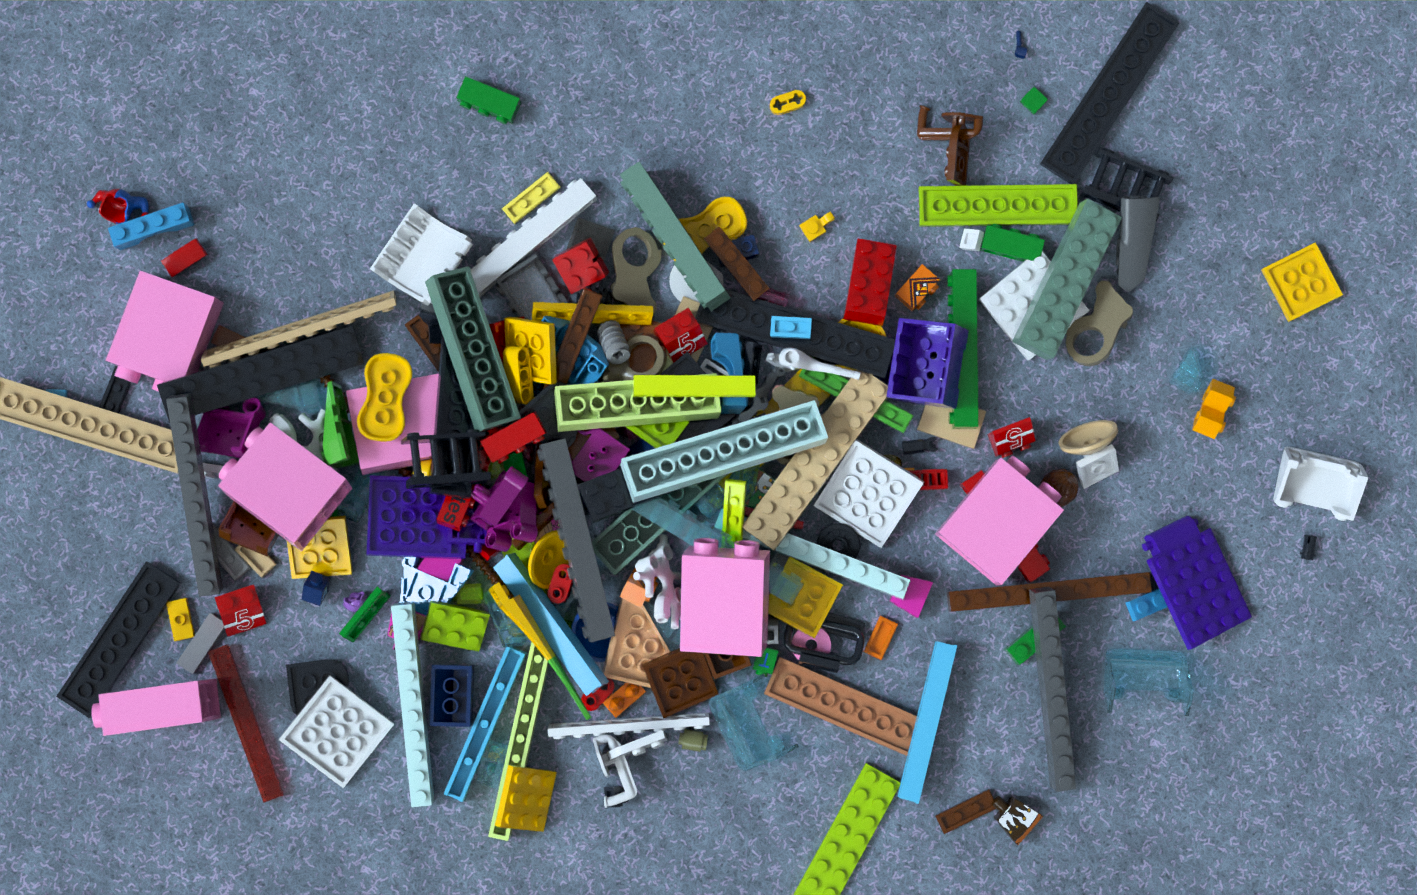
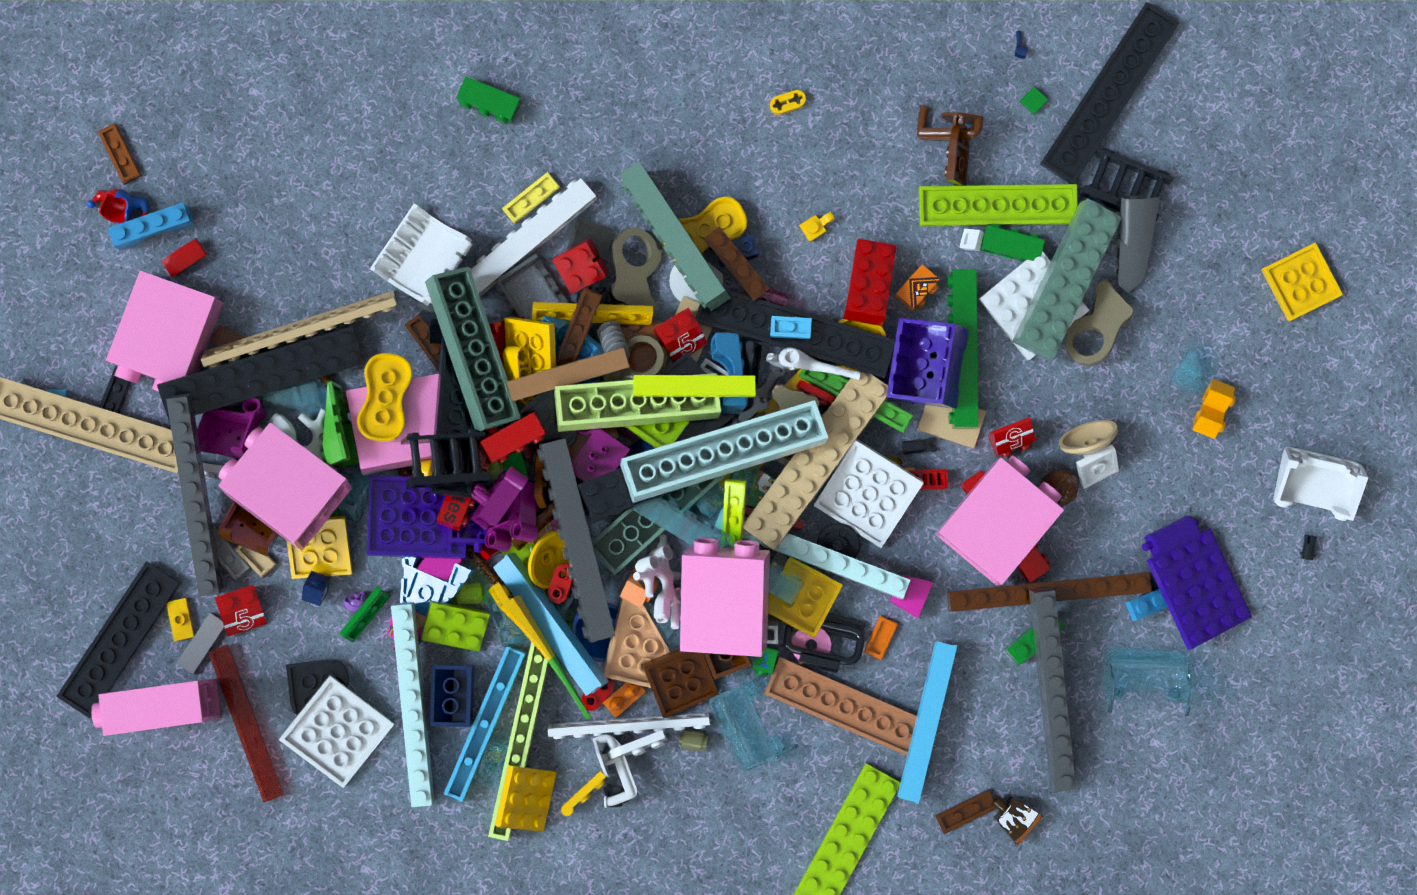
none -> dark orange tile [98,123,142,184]
none -> medium nougat tile [506,347,629,401]
none -> yellow plate [561,770,606,816]
none -> red plate [796,380,835,407]

